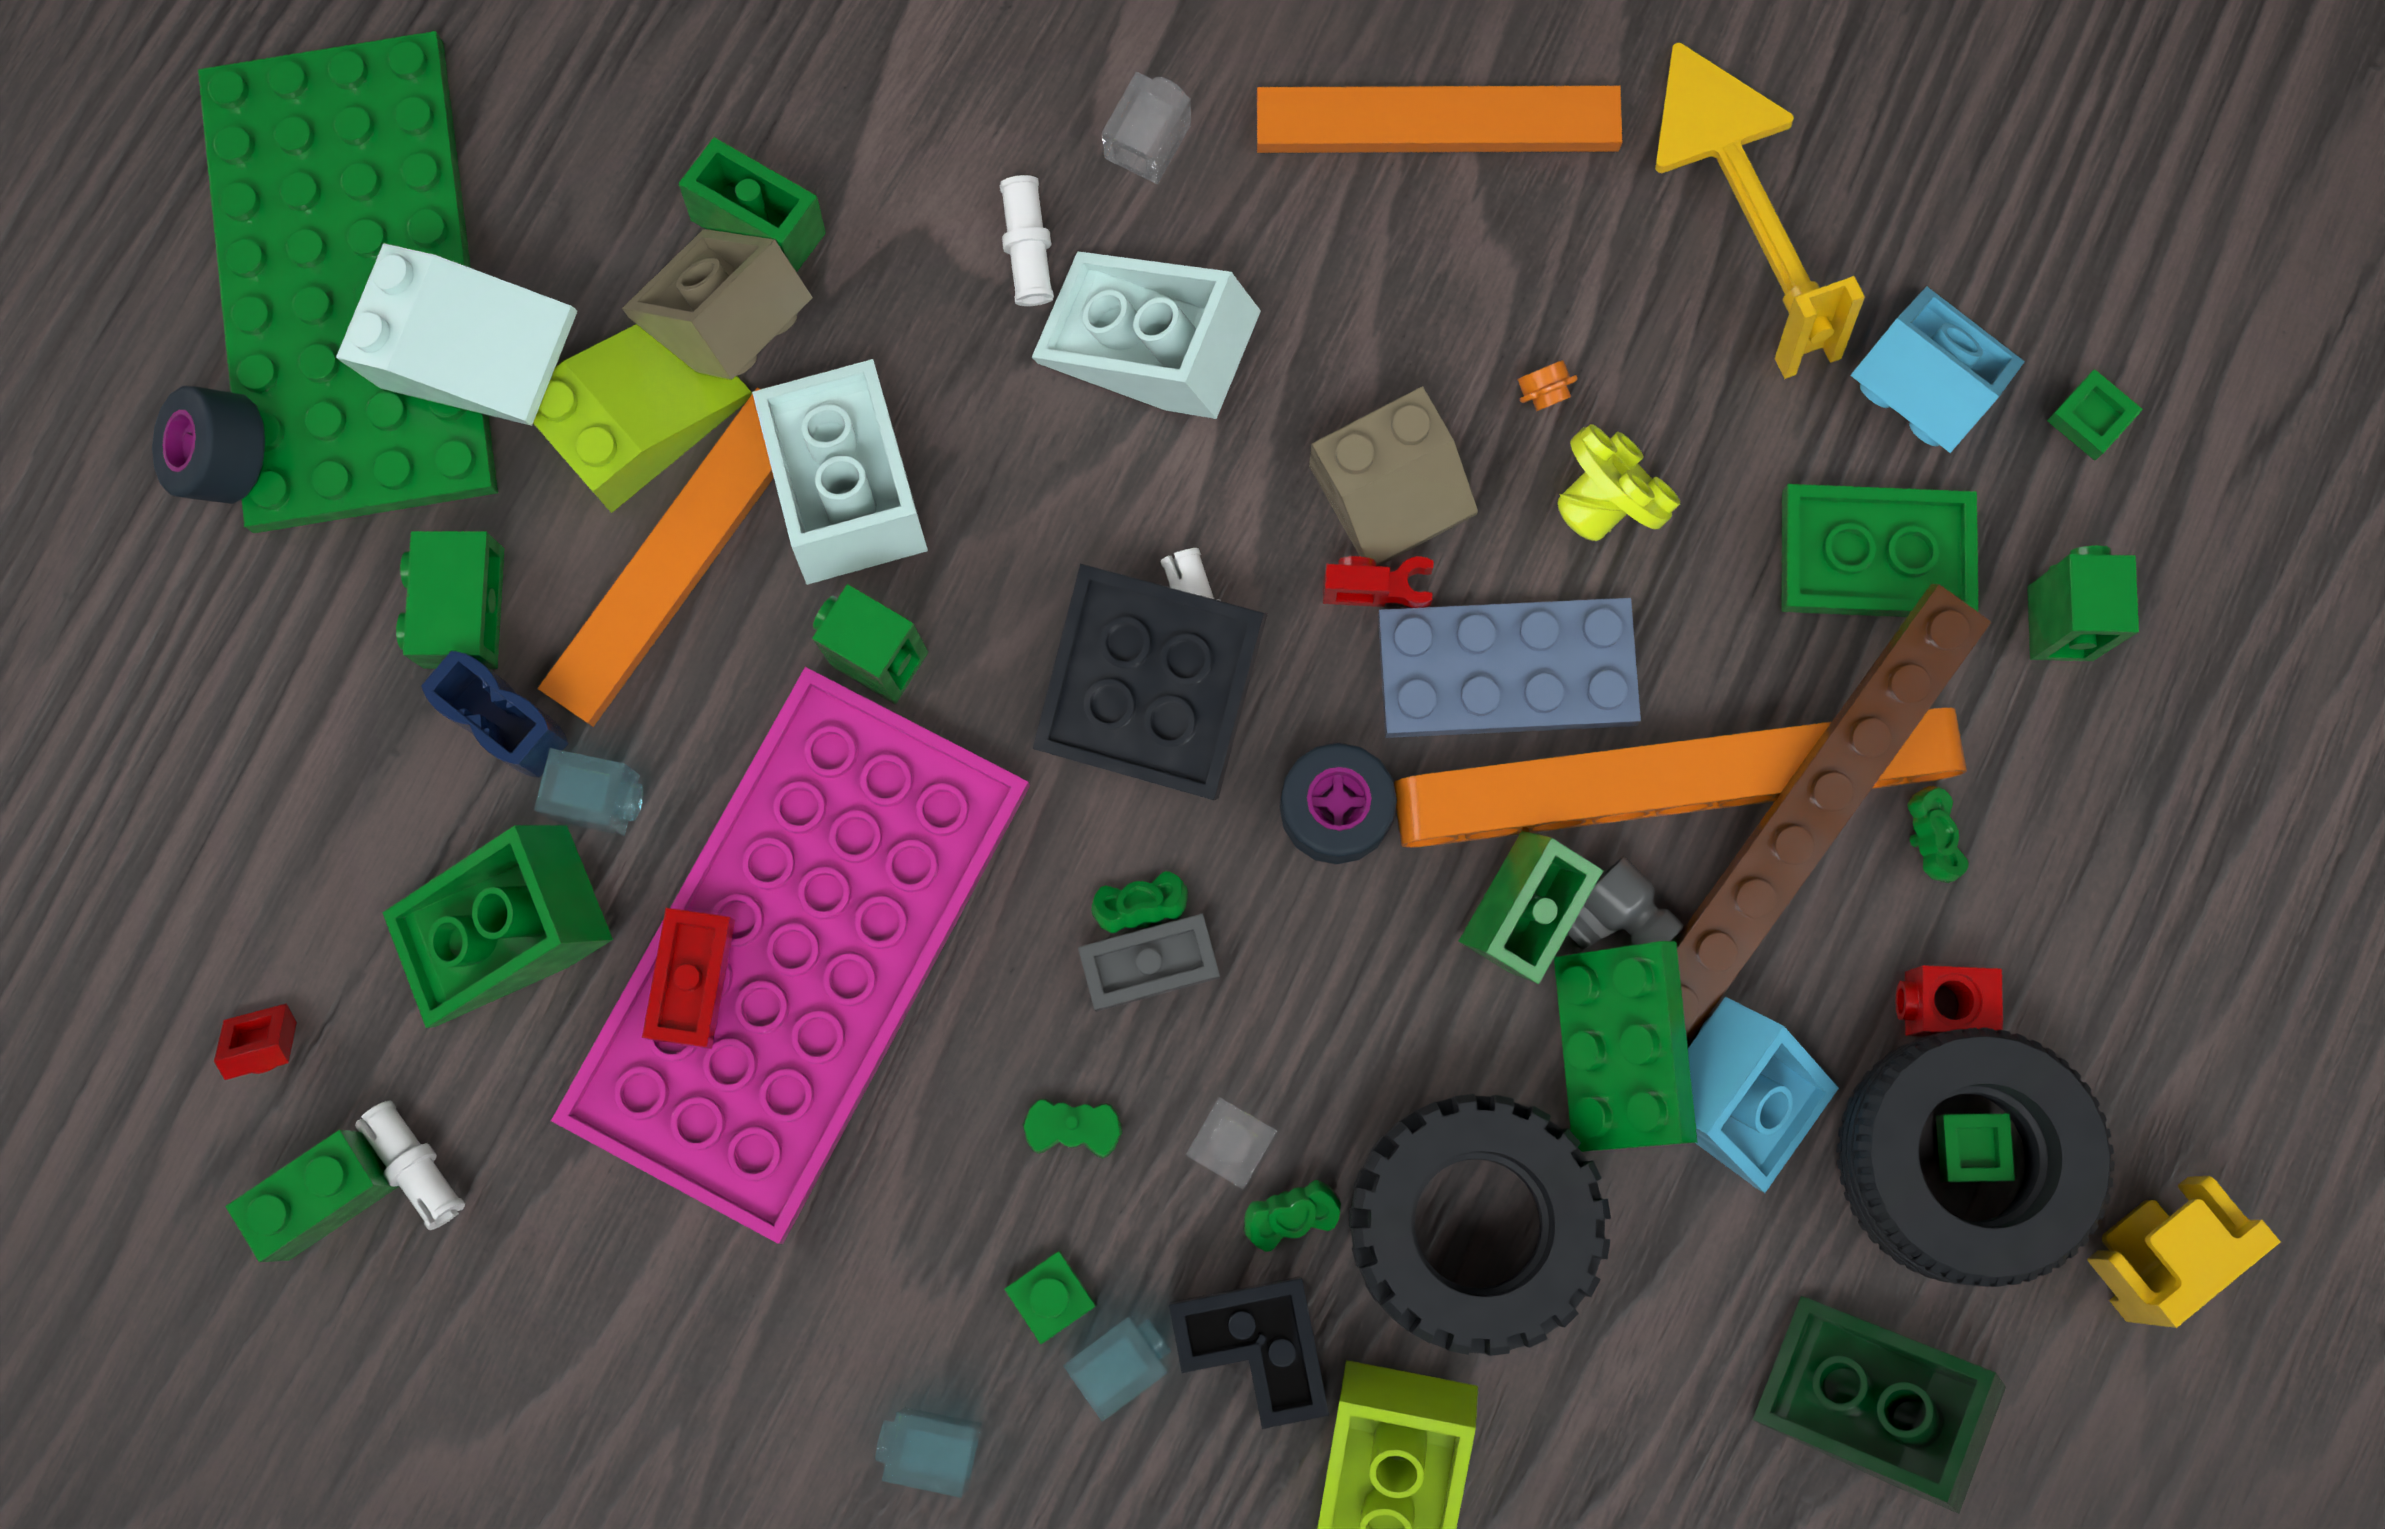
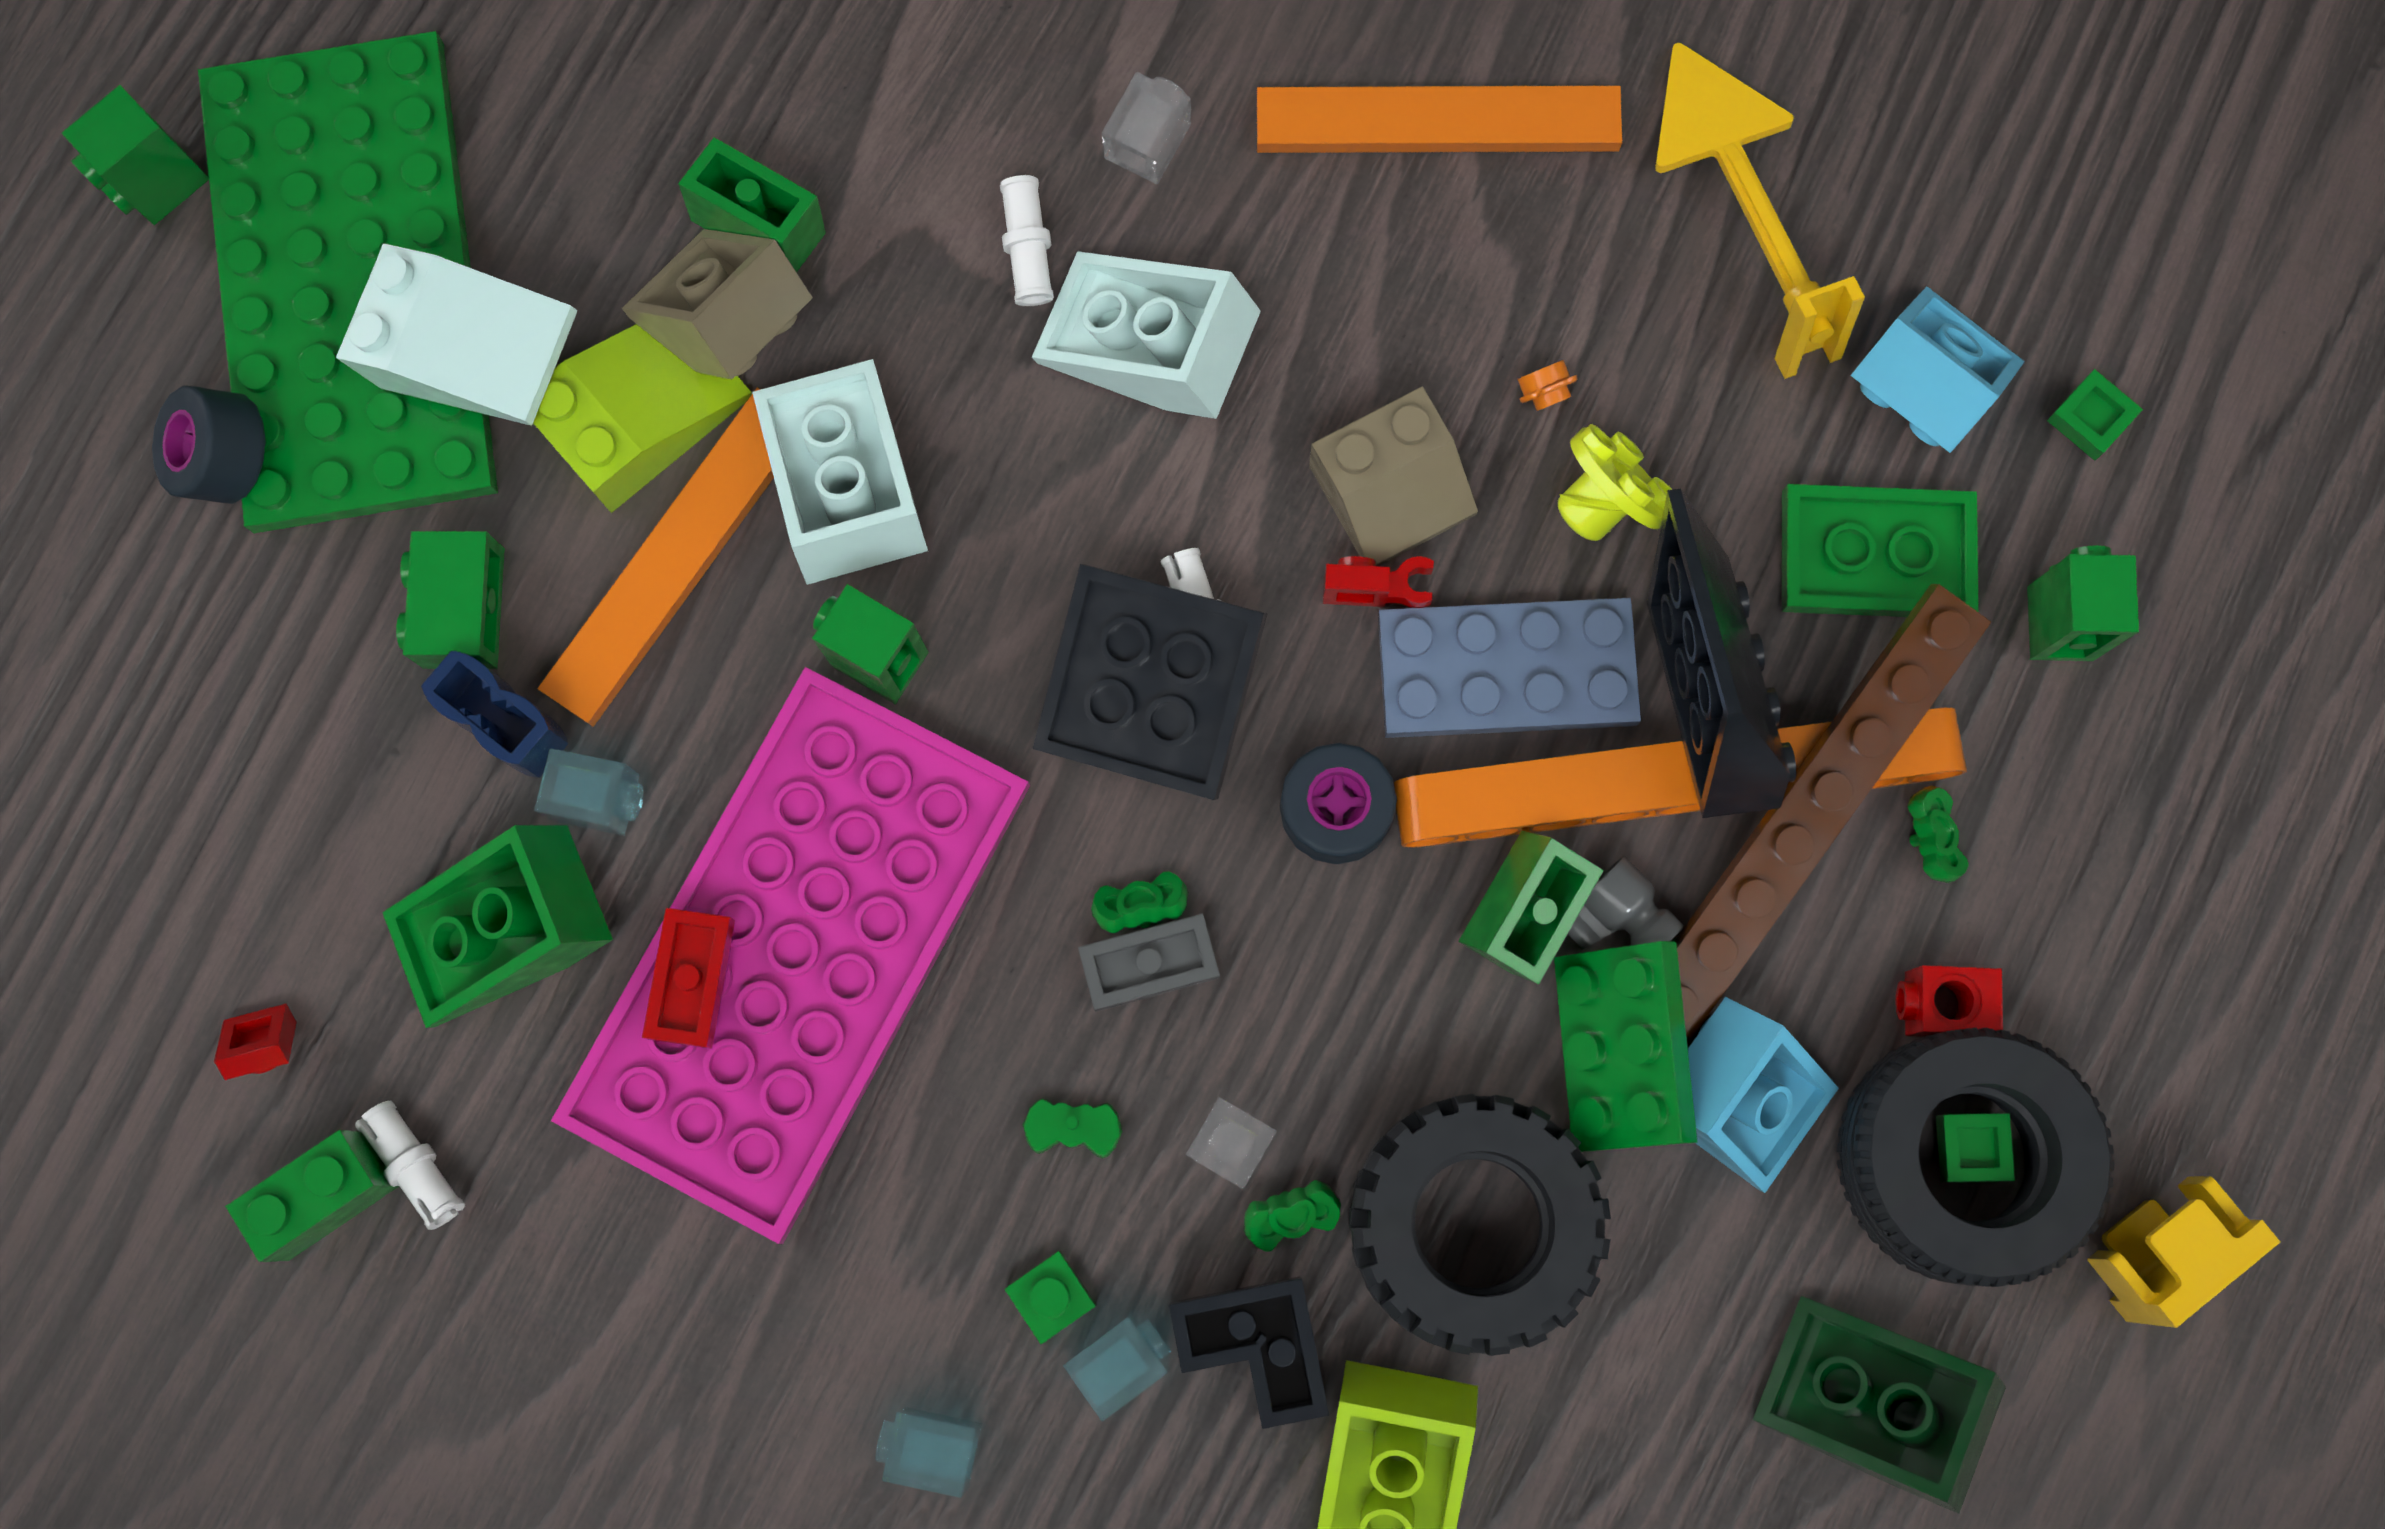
none -> green brick [62,85,209,226]
none -> black slope [1647,489,1796,818]

